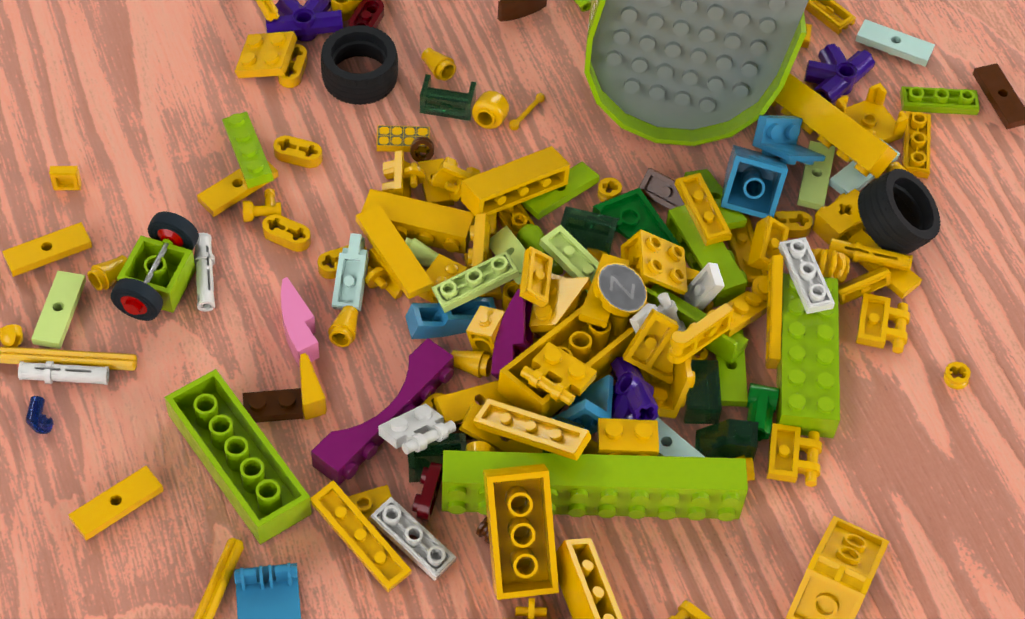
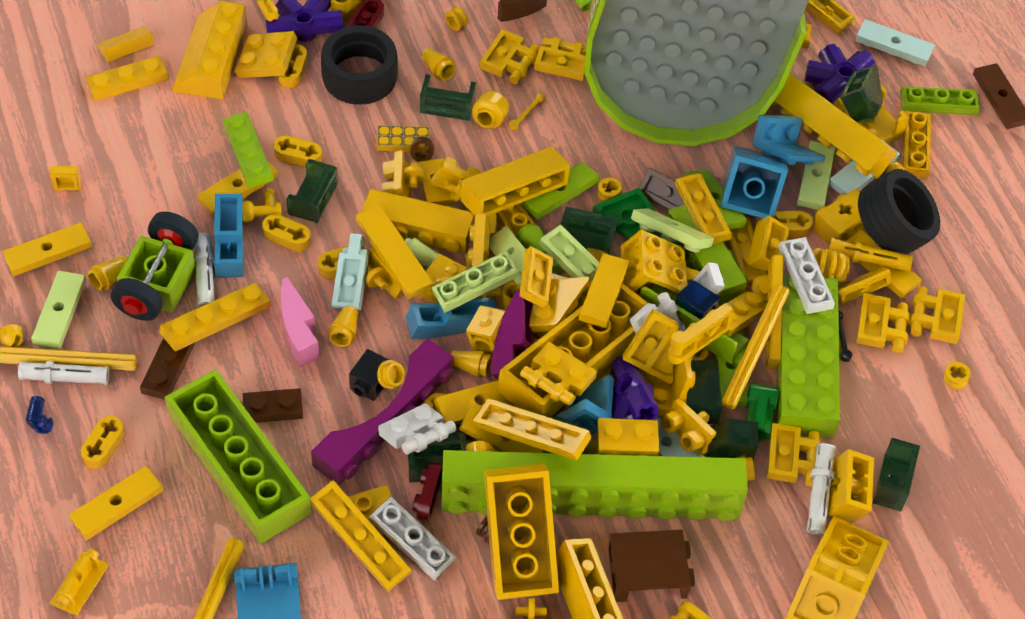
yellow slope [300,353,327,420] -> none
tile [593,263,647,317] -> none
none -> yellow hinge [49,548,109,616]
none -> yellow beam [81,416,125,469]
none -> yellow plate [85,55,169,102]
none -> yellow slope [97,26,154,63]
none -> reddish brown plate [140,319,196,400]
none -> yellow plate [159,282,271,352]
none -> yellow slope [172,1,248,99]
none -> dark azure slope [214,193,244,278]
none -> clear green panel [286,159,338,223]
none -> black brick [349,349,389,401]
none -> yellow plate [377,360,405,389]
none -> yellow bush [444,6,469,32]
none -> yellow plate [479,29,540,84]
none -> yellow plate [534,36,586,81]
none -> reddish brown panel [608,530,695,602]
none -> yellowish green tile [631,208,714,252]
none -> yellow hips [660,398,717,456]
none -> clear blue panel [675,281,721,320]
none -> yellow axle [721,284,790,410]
none -> white pin [806,443,836,535]
none -> yellow brick [828,449,874,523]
none -> black hinge [839,311,852,362]
none -> clear green slope [840,64,883,122]
none -> clear green panel [872,438,920,512]
none -> yellow plate [909,286,966,345]

